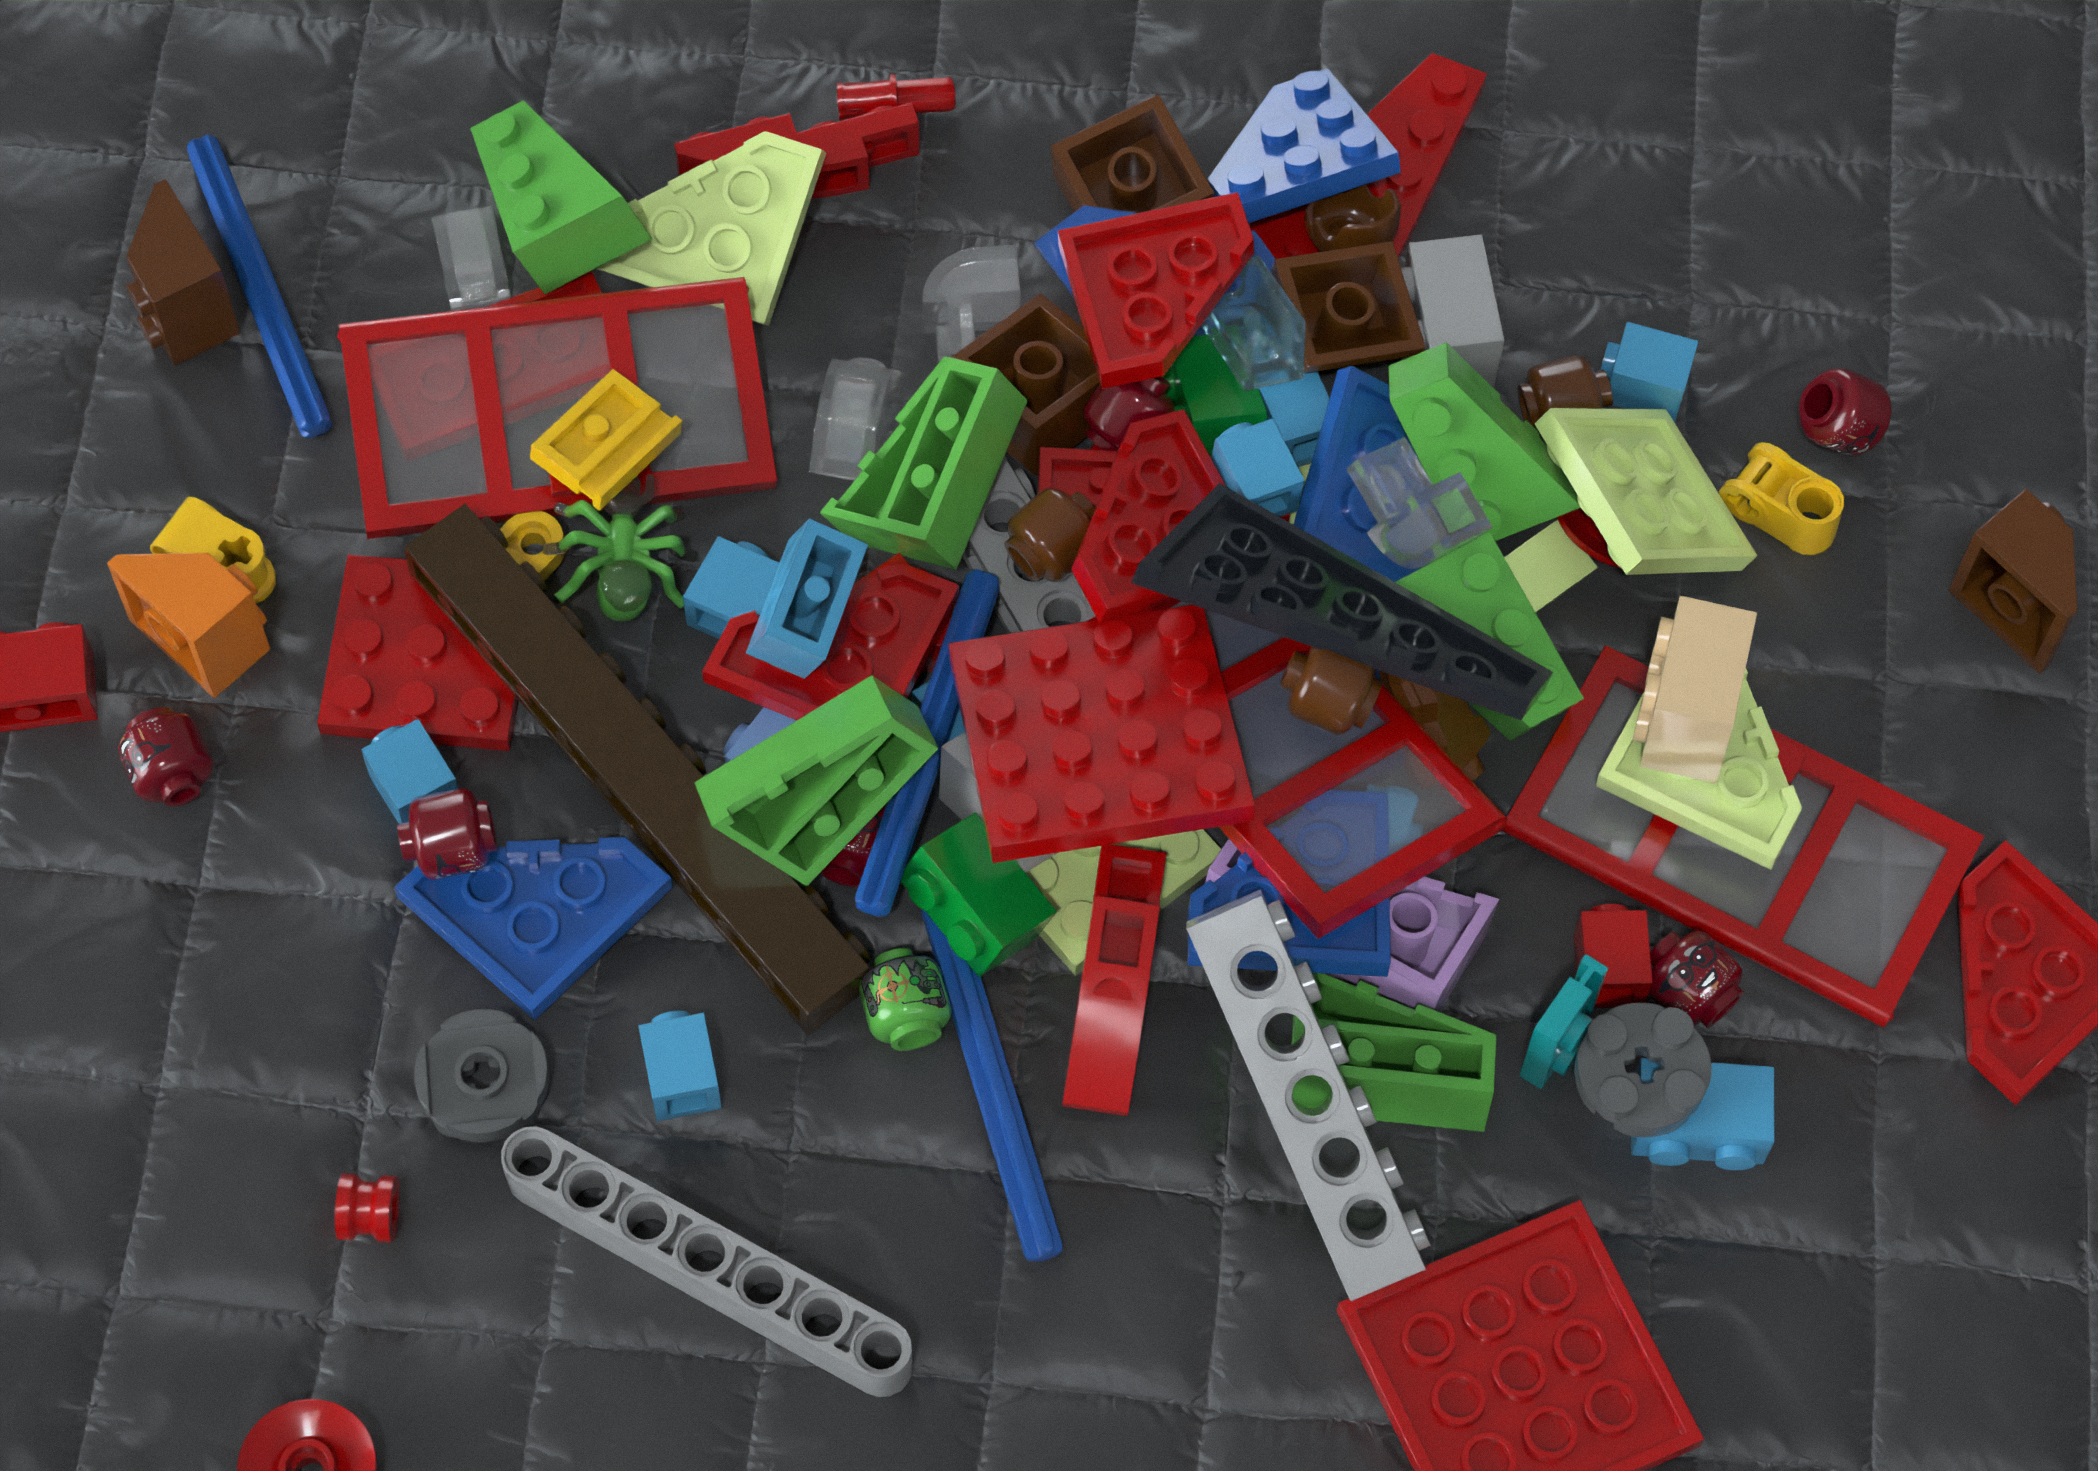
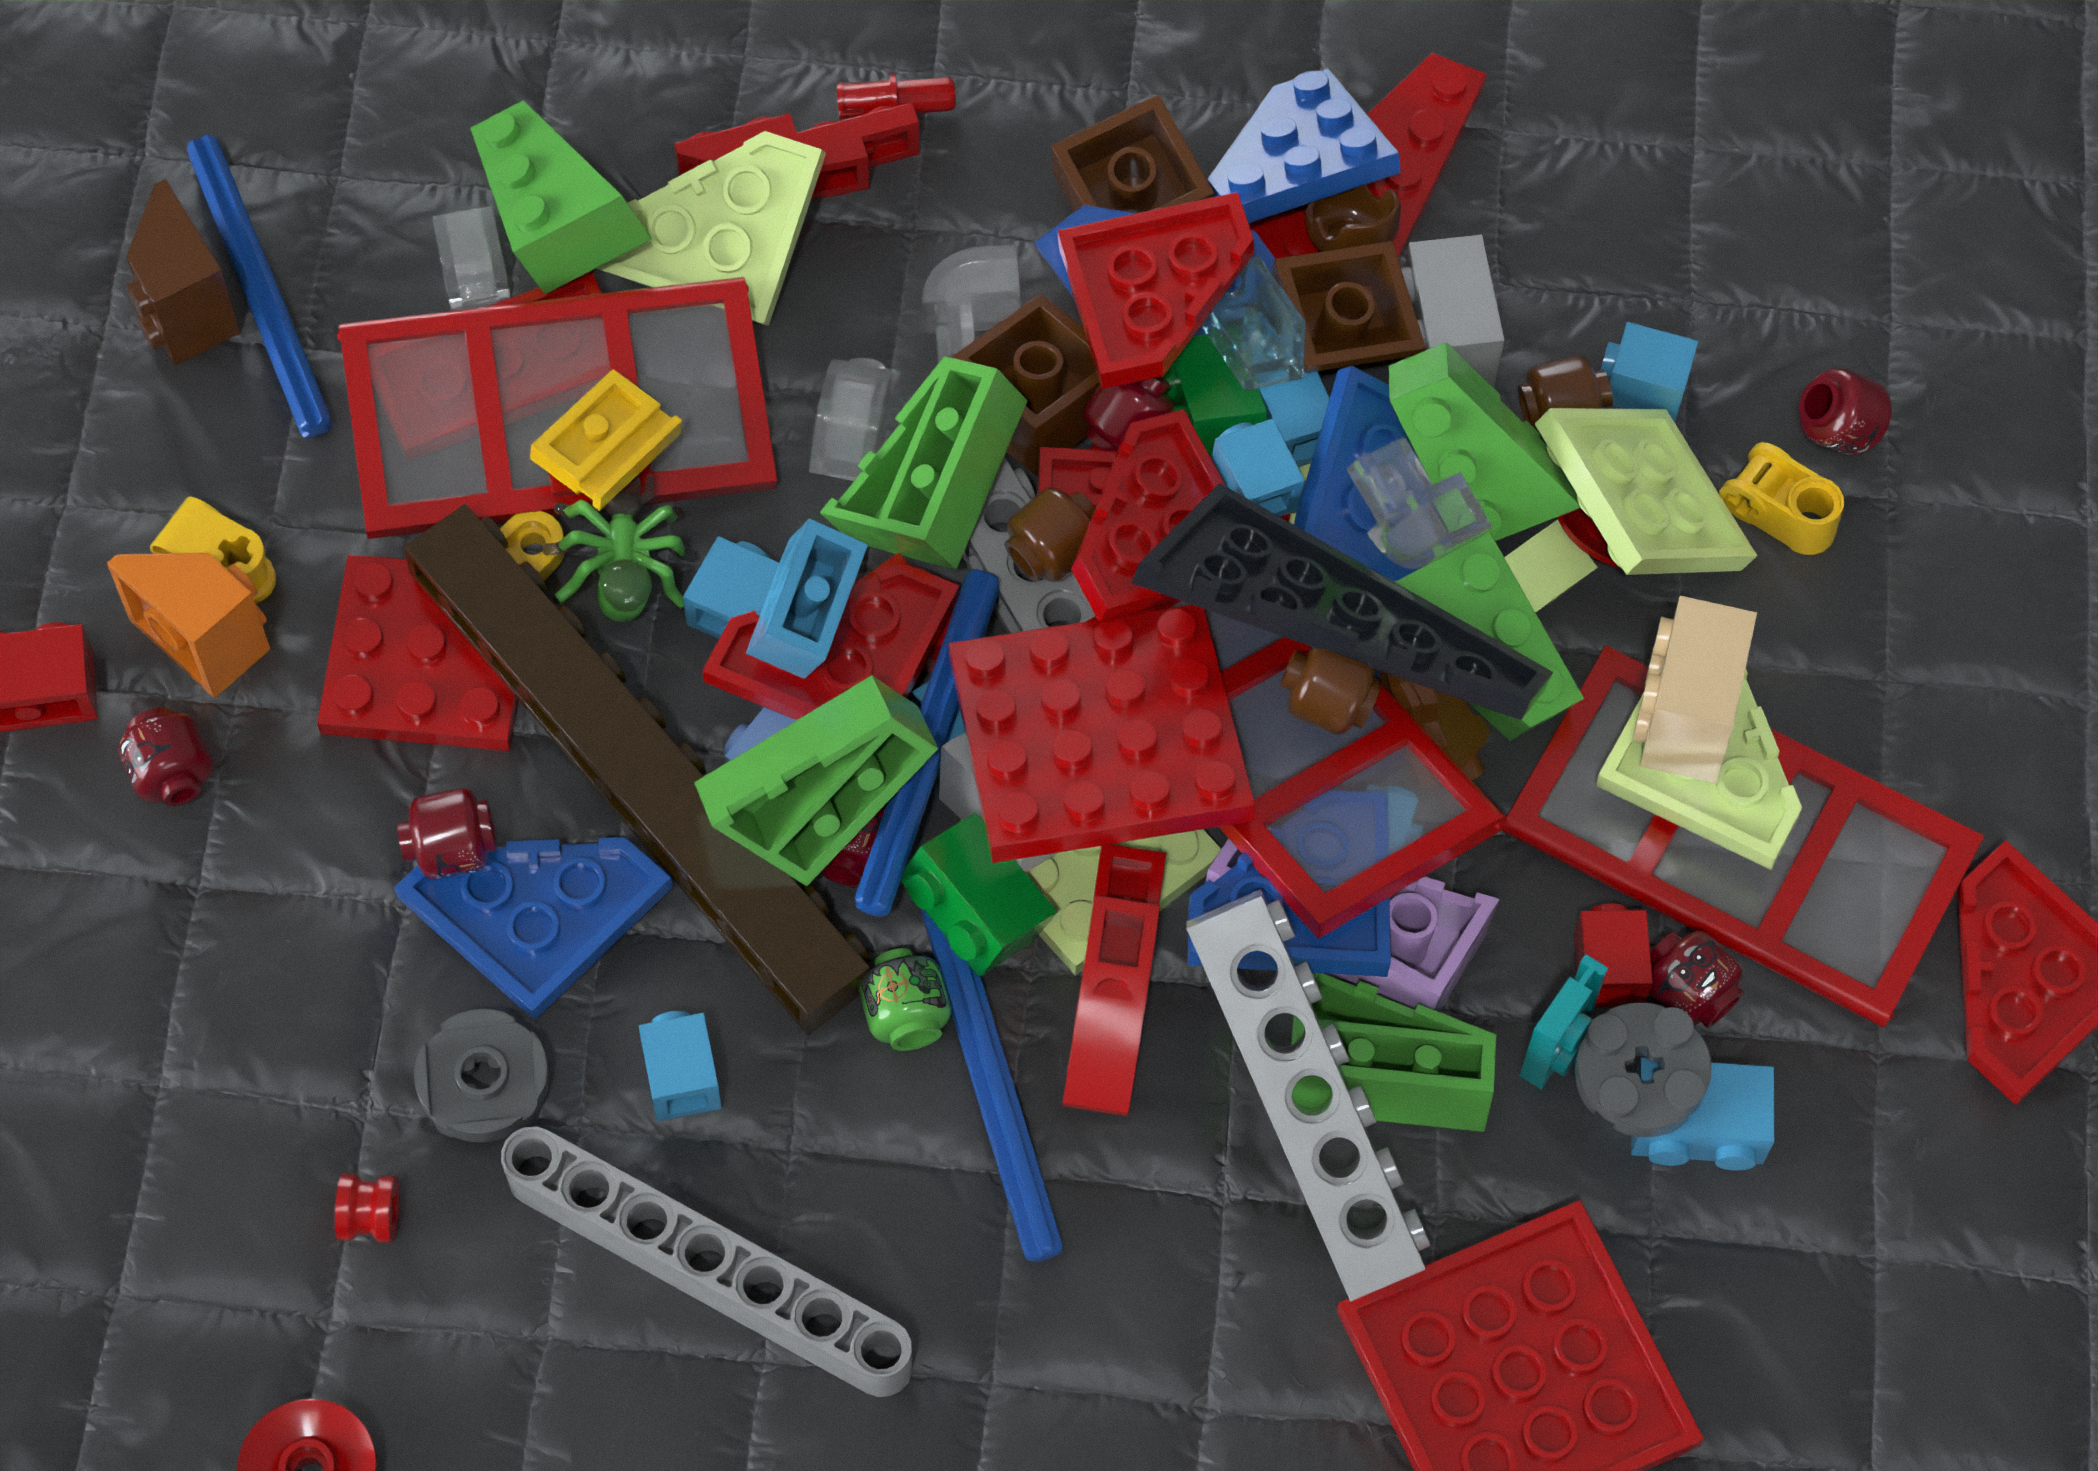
dark azure brick [361,719,458,824] -> none
reddish brown slope [1948,488,2077,674] -> none

